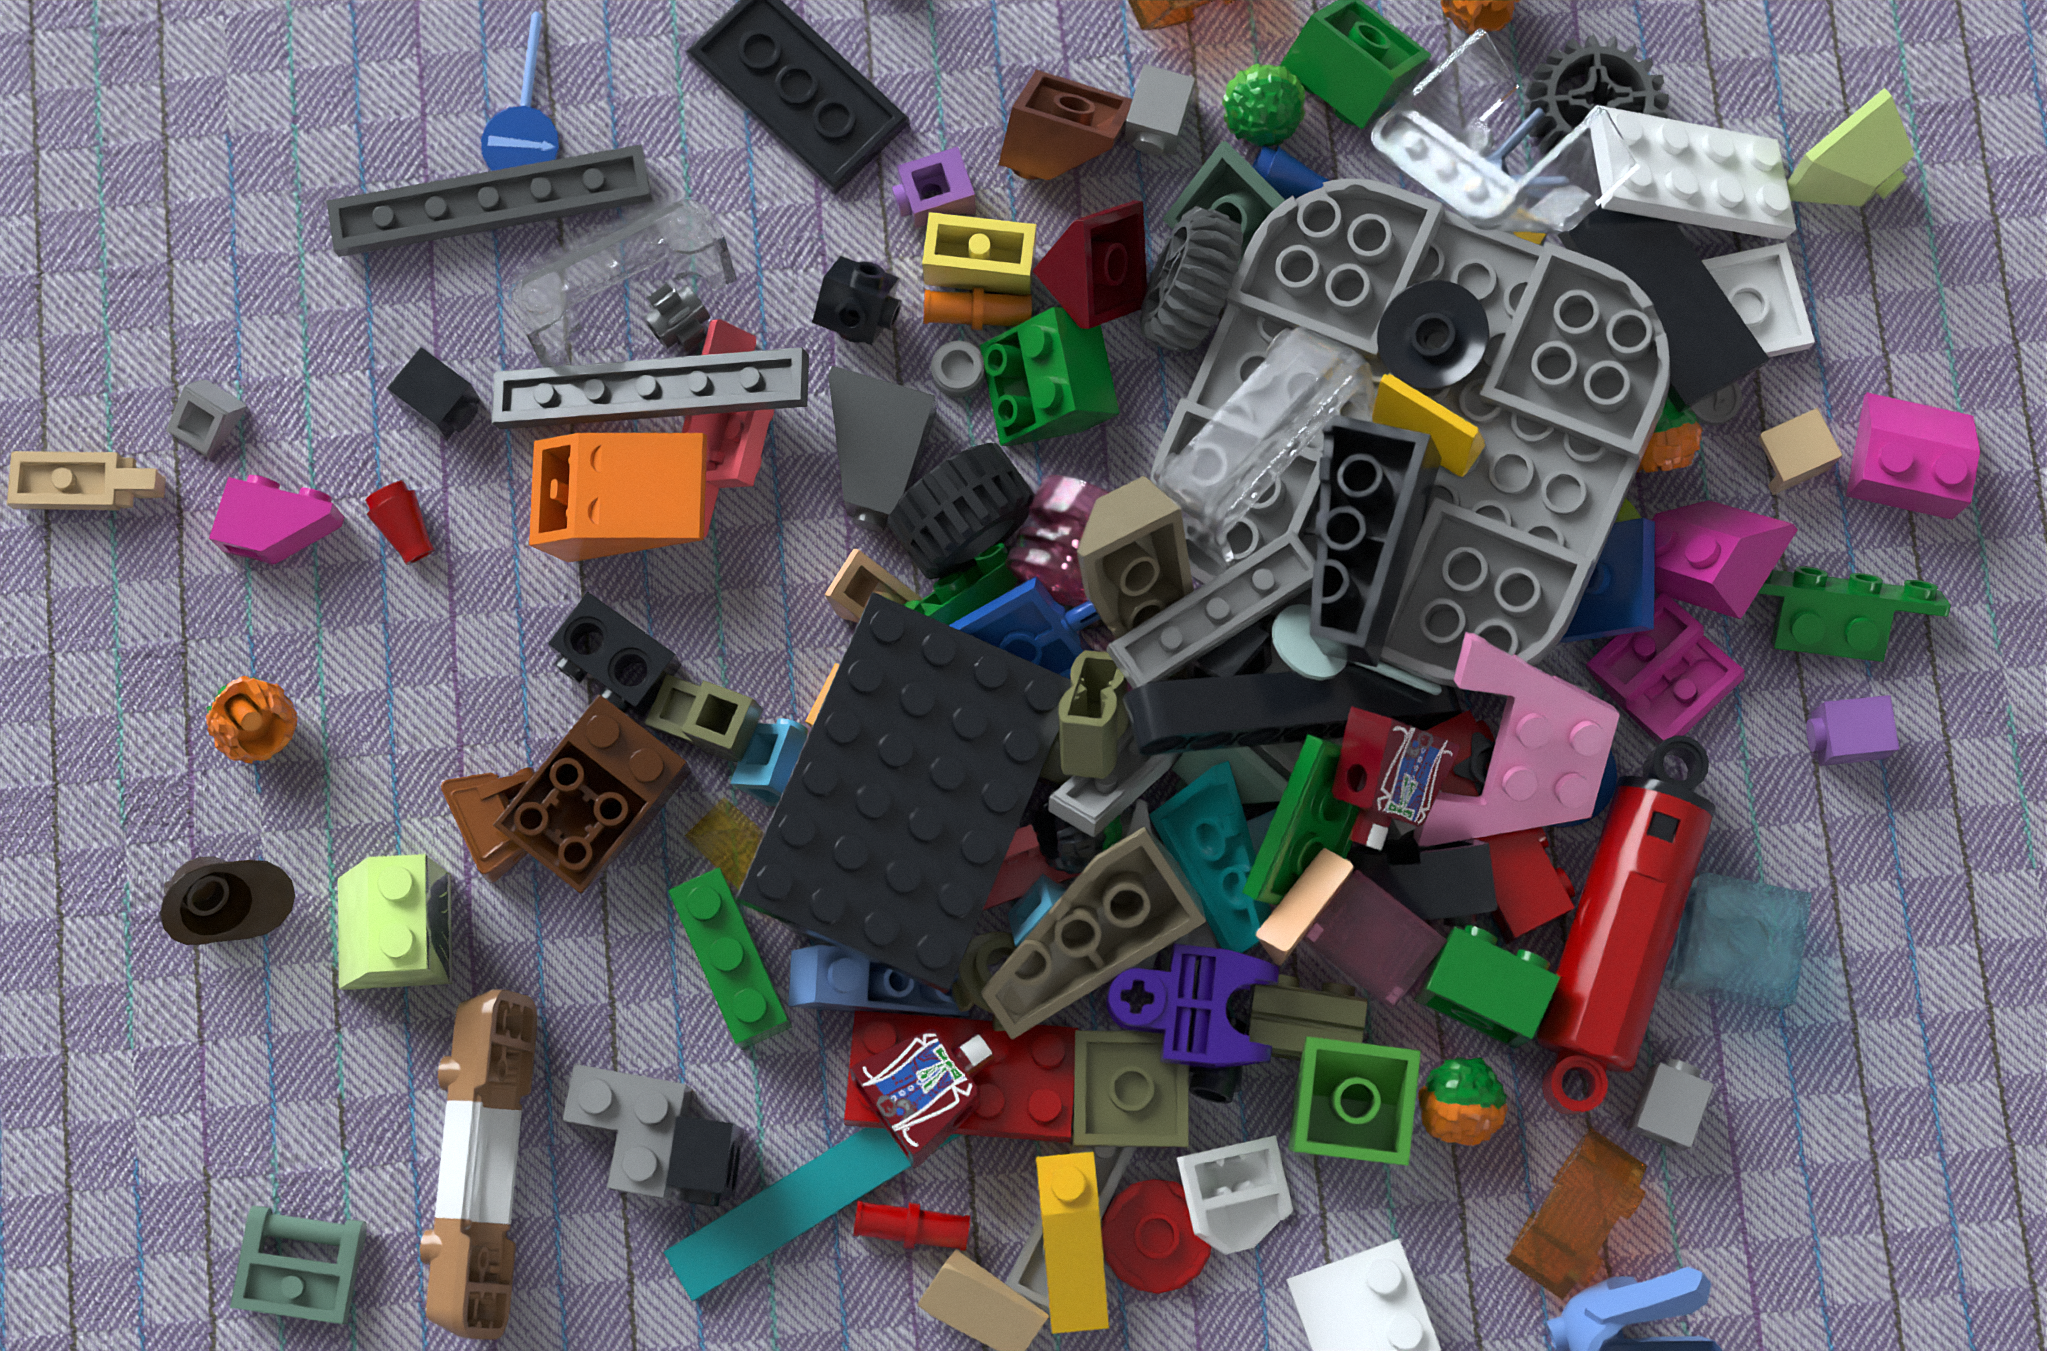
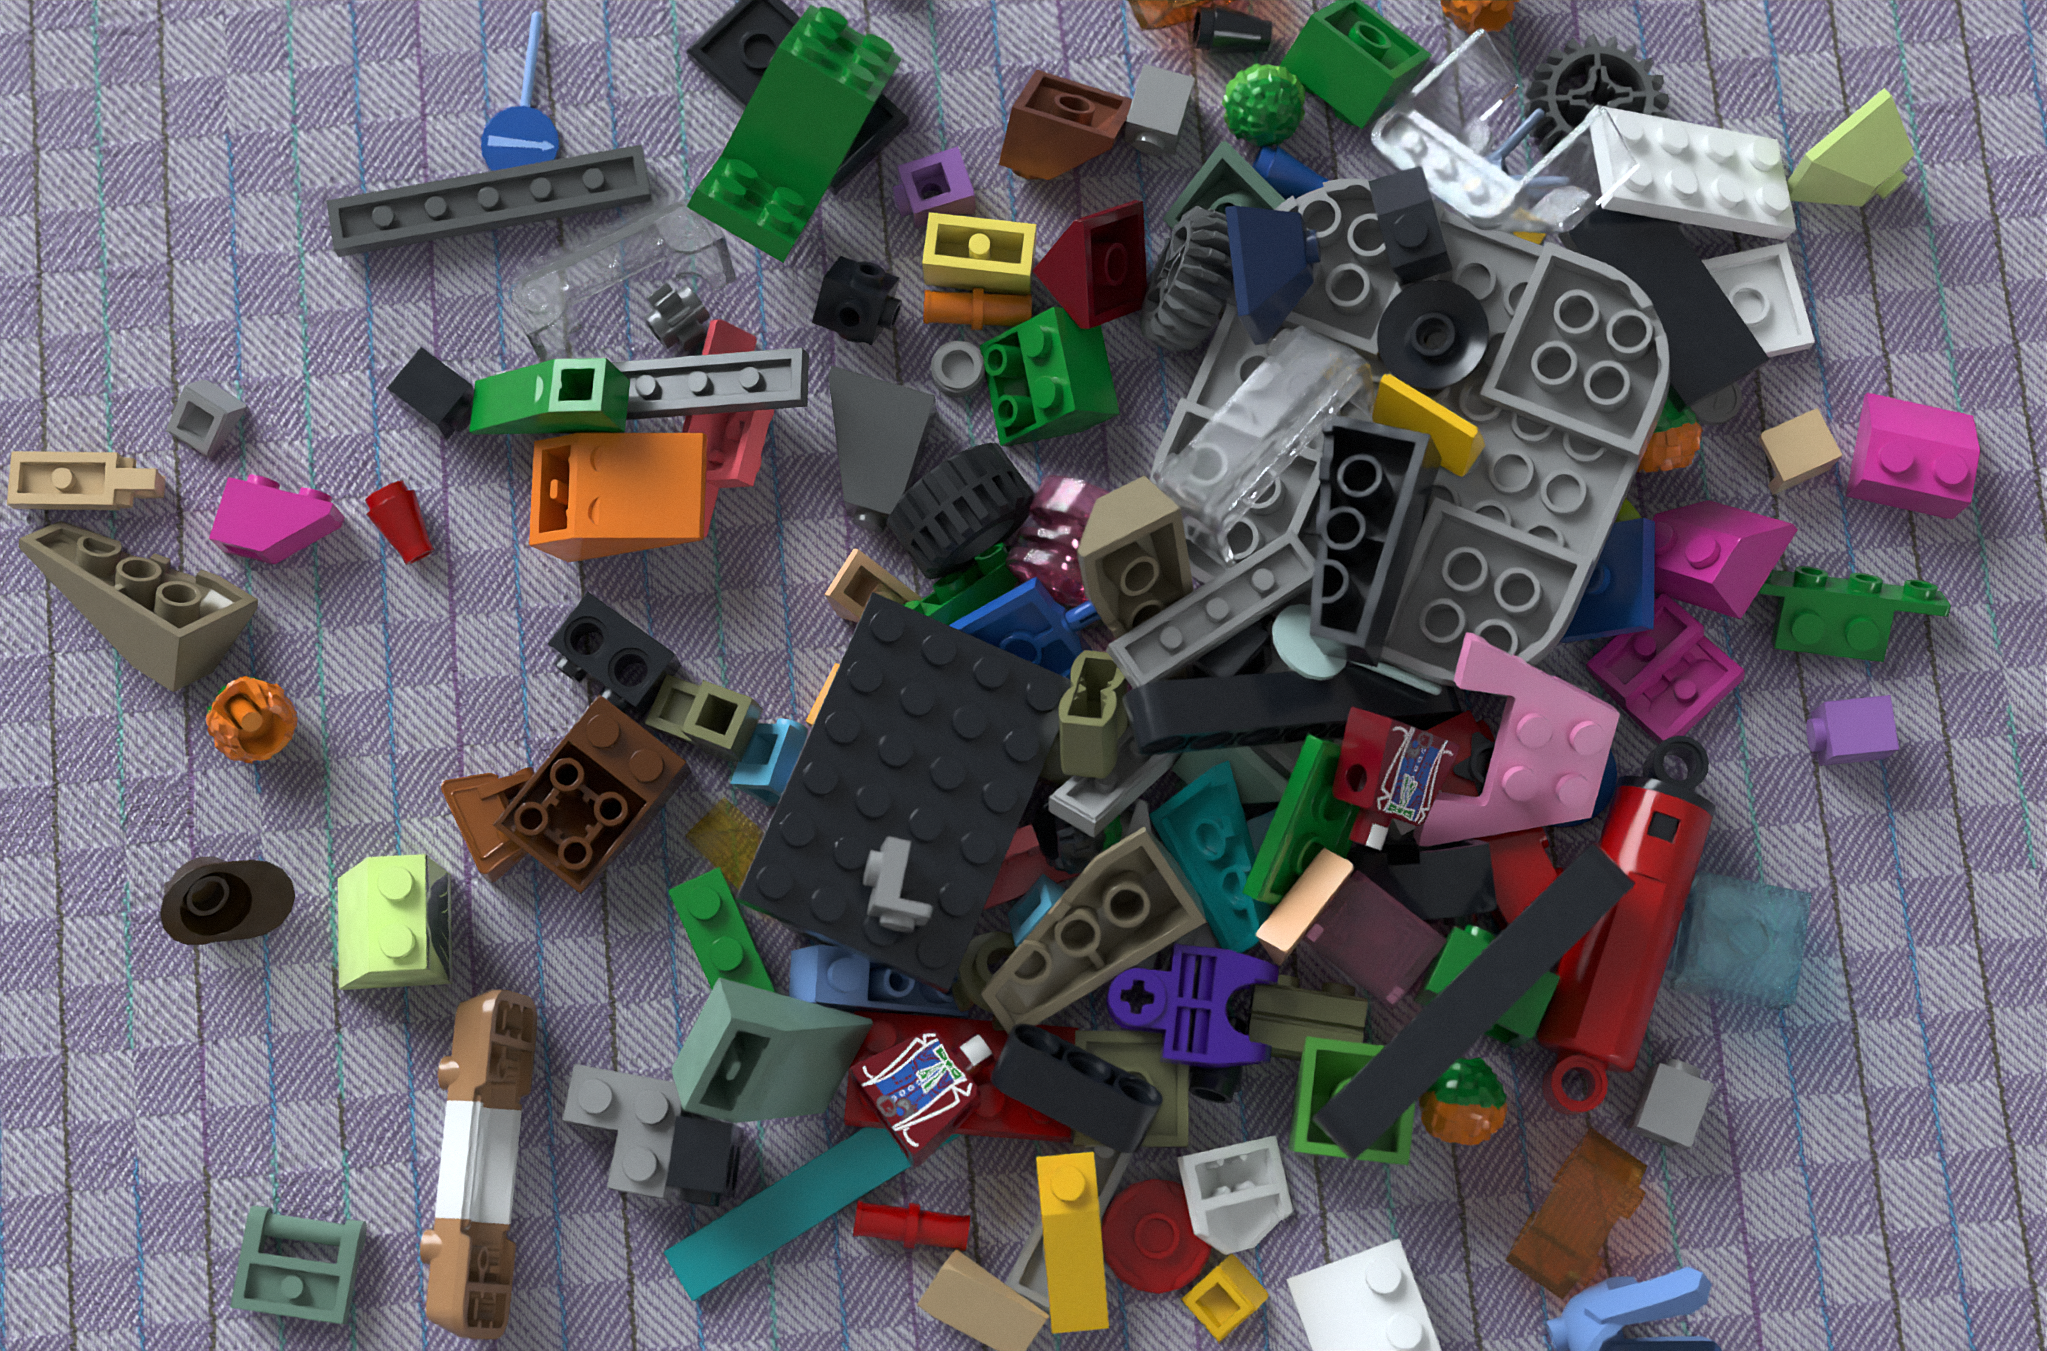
none -> dark tan wedge [18,521,258,692]
none -> green slope [469,358,630,435]
none -> sand green slope [671,978,873,1123]
none -> green bracket [686,5,902,263]
none -> light grey bracket [863,837,933,932]
none -> black beam [990,1023,1163,1153]
none -> yellow slope [1181,1254,1269,1342]
none -> black cone [1192,2,1272,55]
none -> dark blue slope [1225,206,1321,345]
none -> black beam [1312,842,1636,1161]
none -> black slope [1368,165,1453,287]

